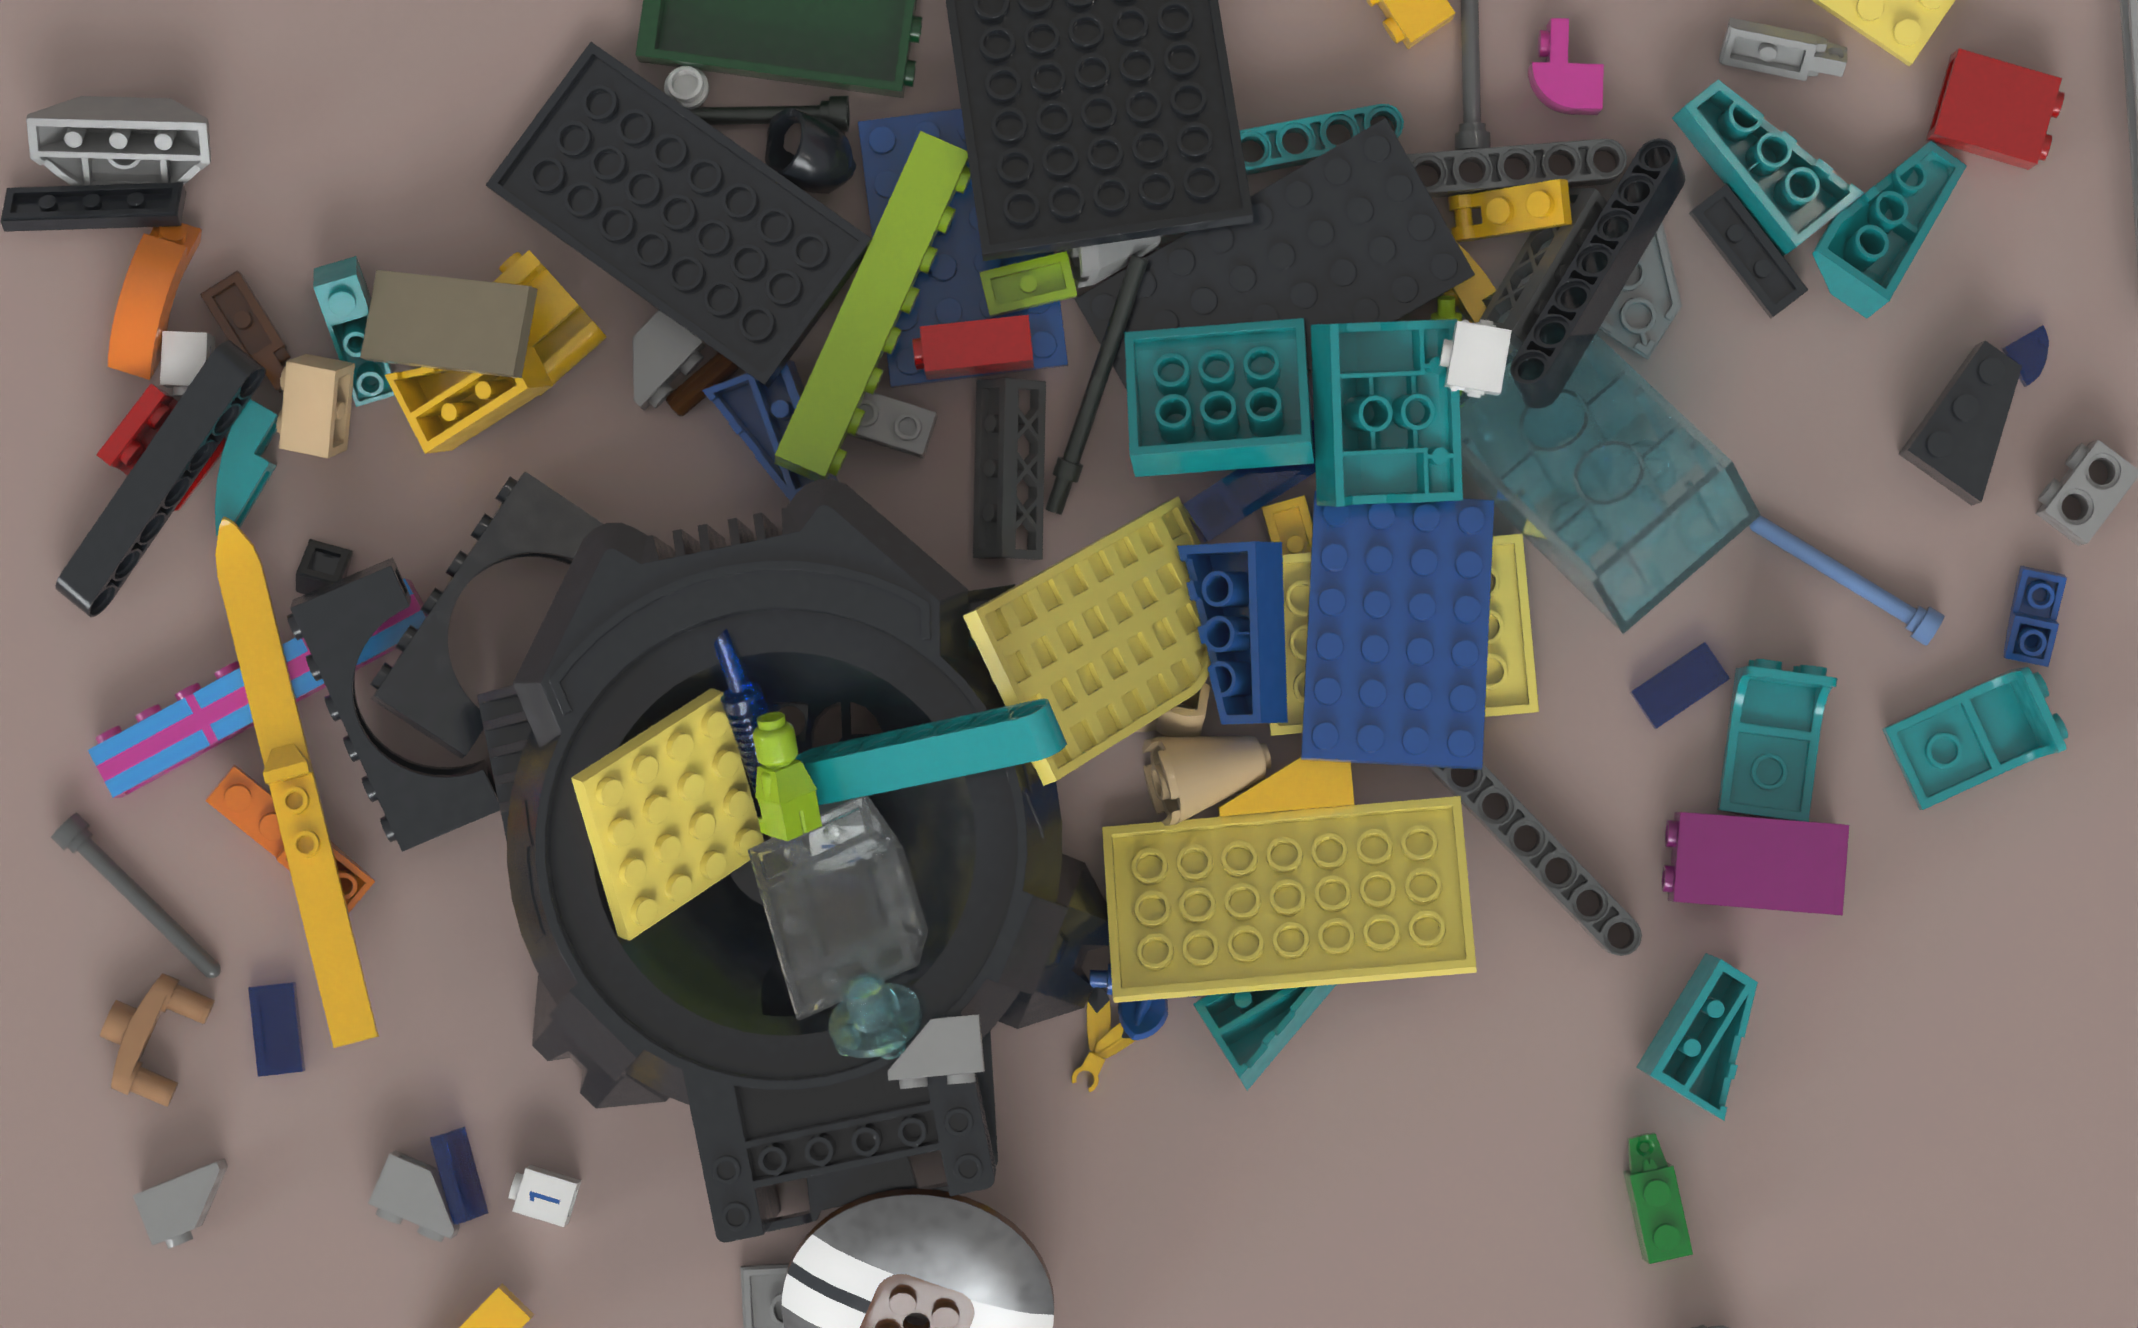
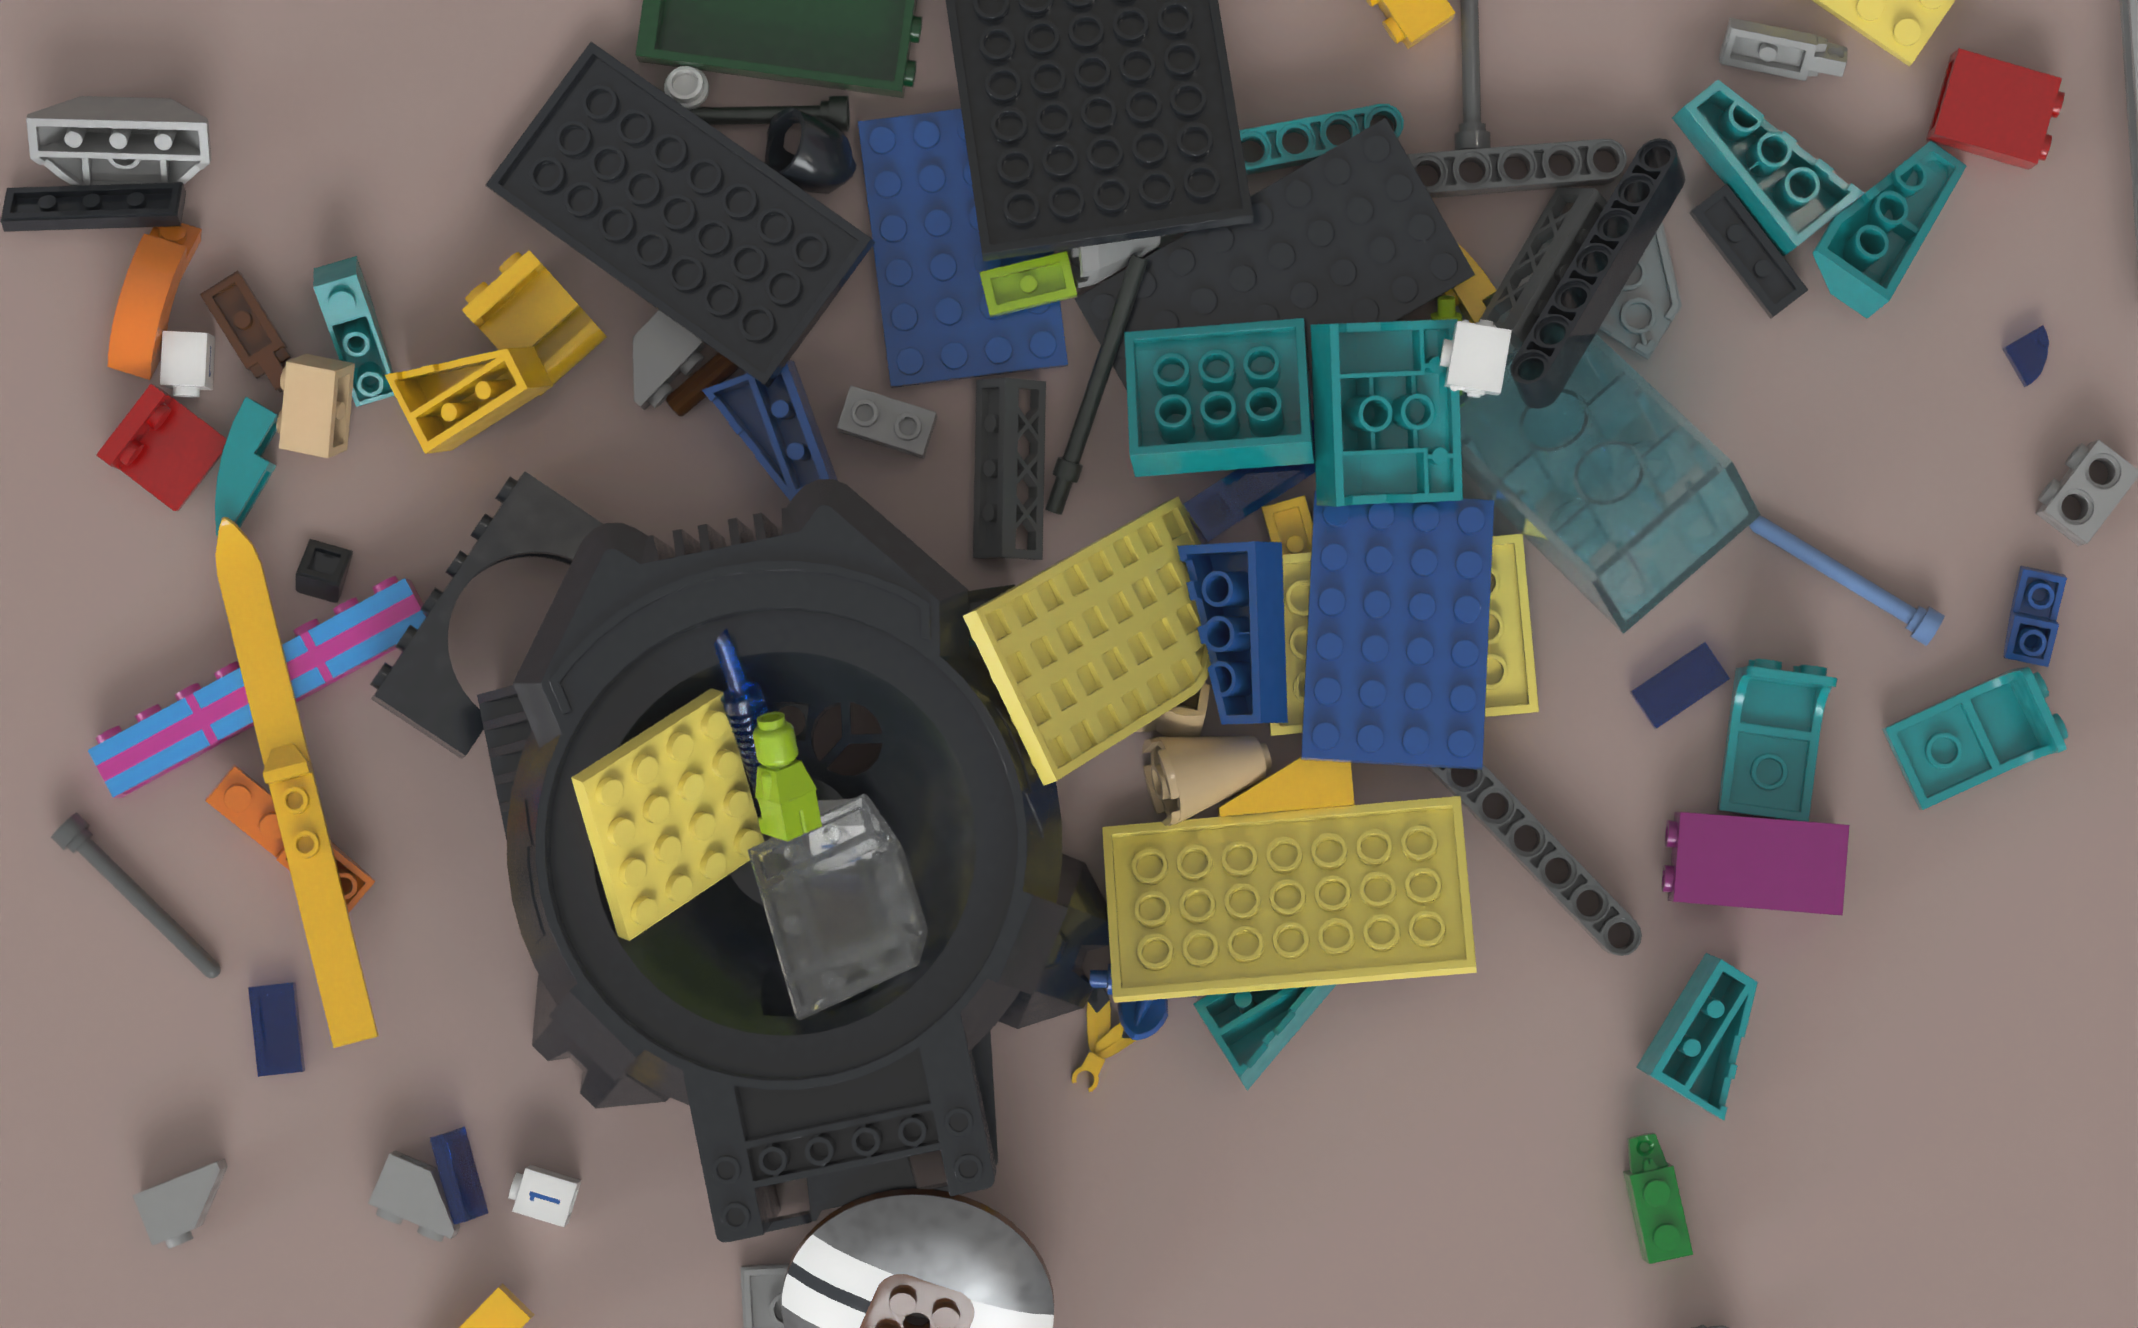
black beam [55,340,266,617] -> none
medium nougat connector [100,973,215,1107] -> none
black arch [287,557,500,852] -> none
dark tan tile [360,270,538,378] -> none
lime brick [775,131,971,481] -> none
teal beam [795,699,1067,805] -> none
clear light blue plate [829,972,923,1060] -> none
light grey slope [888,1014,985,1089] -> none
red brick [912,315,1034,380] -> none
yellow plate [1448,179,1572,242] -> none
dark pink brick [1528,18,1604,115] -> none
black wedge [1899,340,2022,506] -> none

